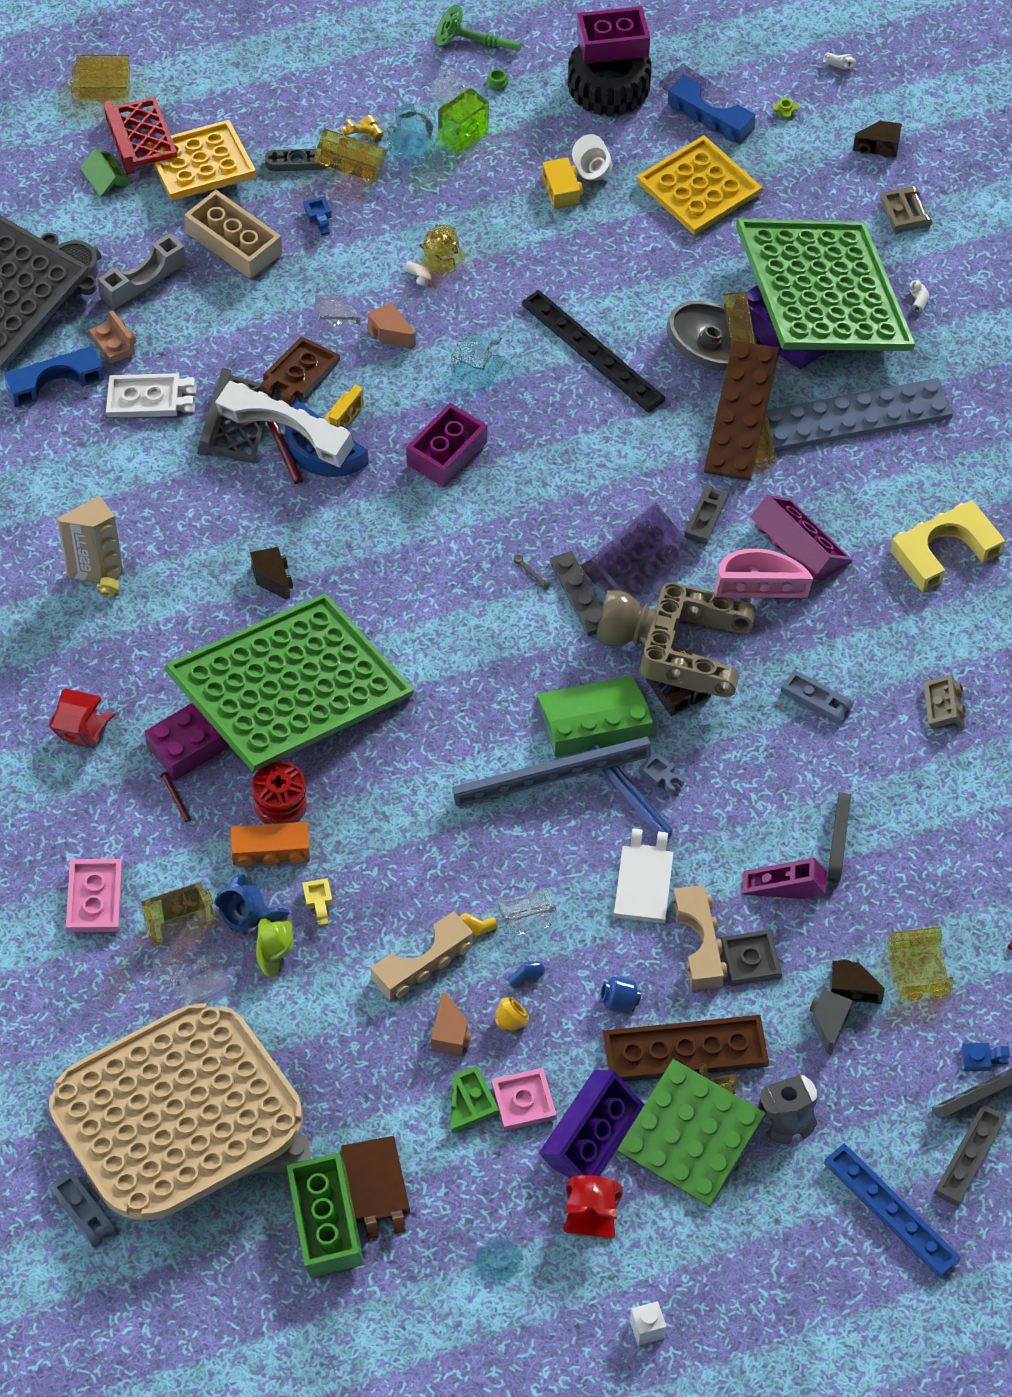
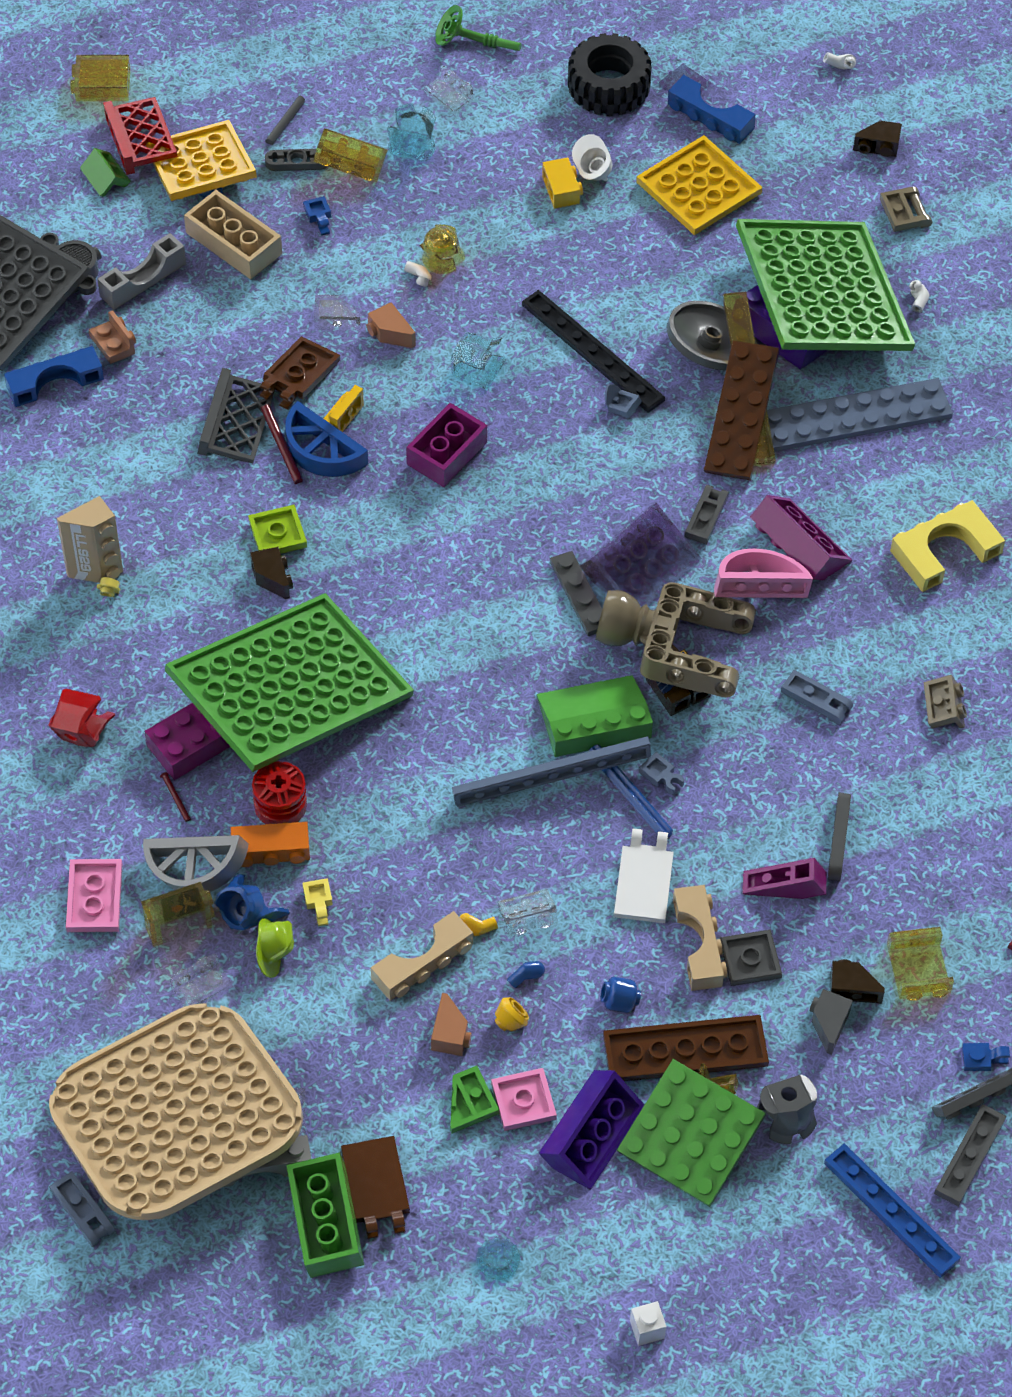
white tile [106,373,197,417] -> none
white arch [215,381,354,468] -> none
yellow brick [339,115,384,142] -> none
clear neon green brick [438,88,489,153] -> none
bright green plate [487,69,509,89] -> none
dark grey hinge [514,555,550,589] -> none
red piece [563,1175,623,1238] -> none
magenta brick [577,6,650,64] -> none
lime plate [773,97,799,118] -> none
none -> light grey window [143,835,249,894]
none -> lime plate [248,504,307,554]
none -> dark grey bar [265,96,305,145]
none -> sand blue plate [605,384,642,419]

